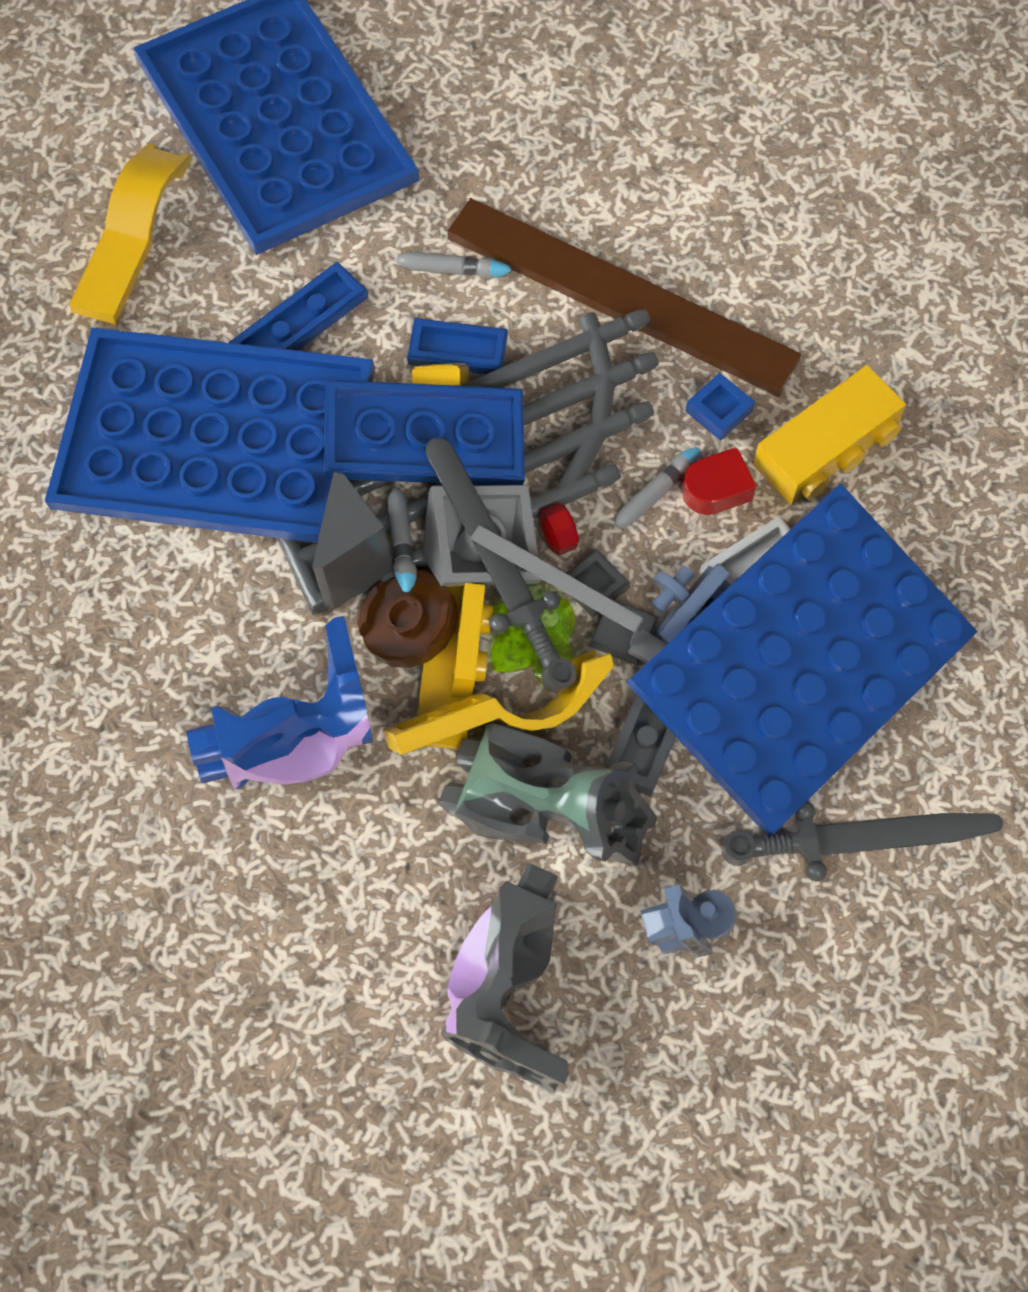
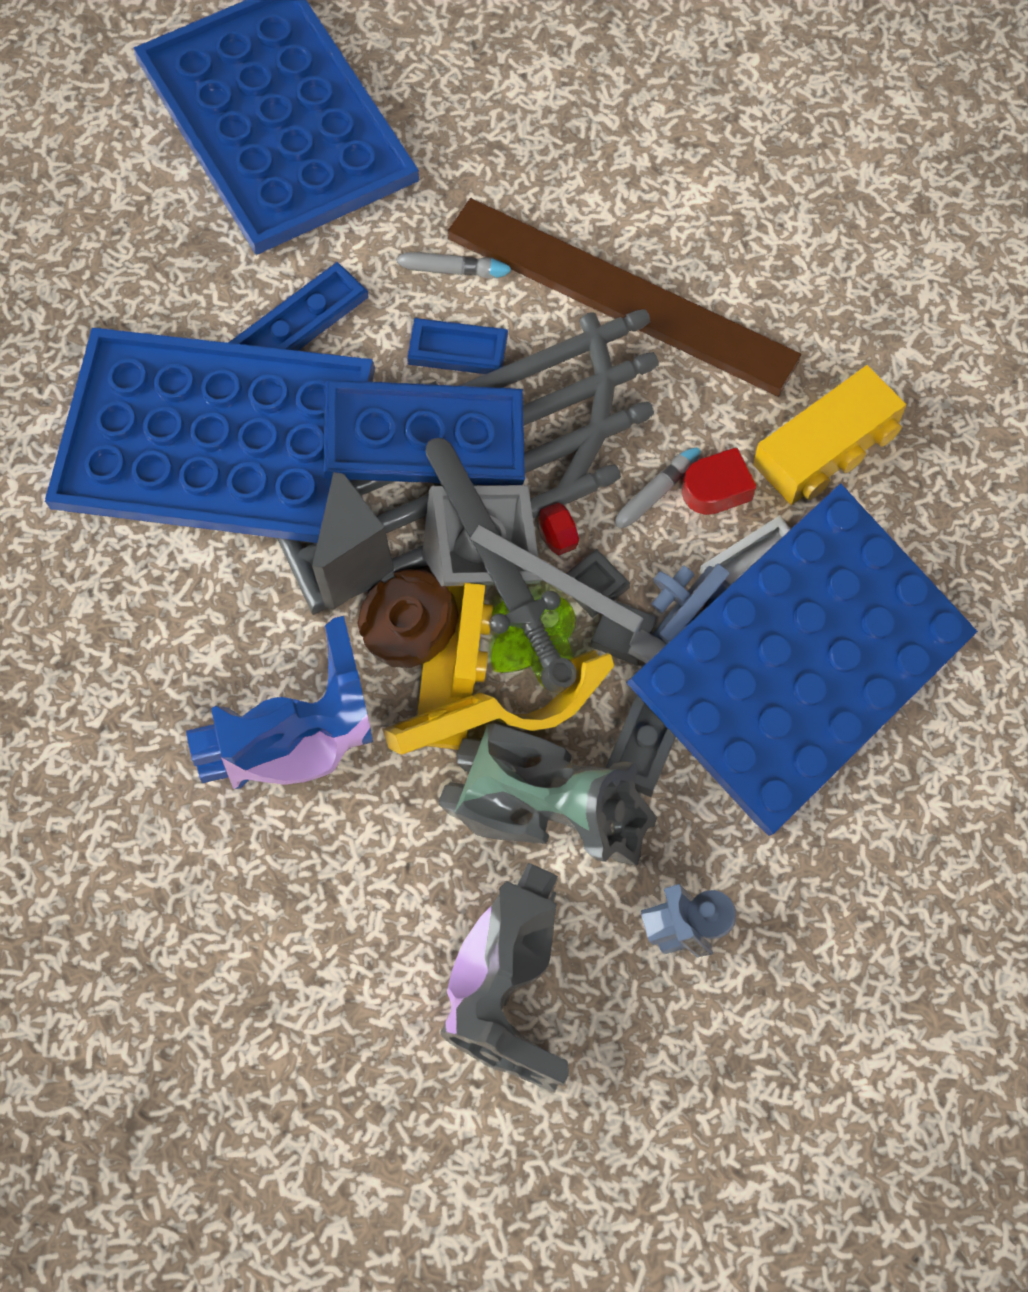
yellow piece [69,143,192,325] -> none
light grey piece [388,488,417,592] -> none
yellow tile [412,363,469,385] -> none
blue plate [685,372,755,441] -> none
dark grey sword [722,802,1003,882] -> none

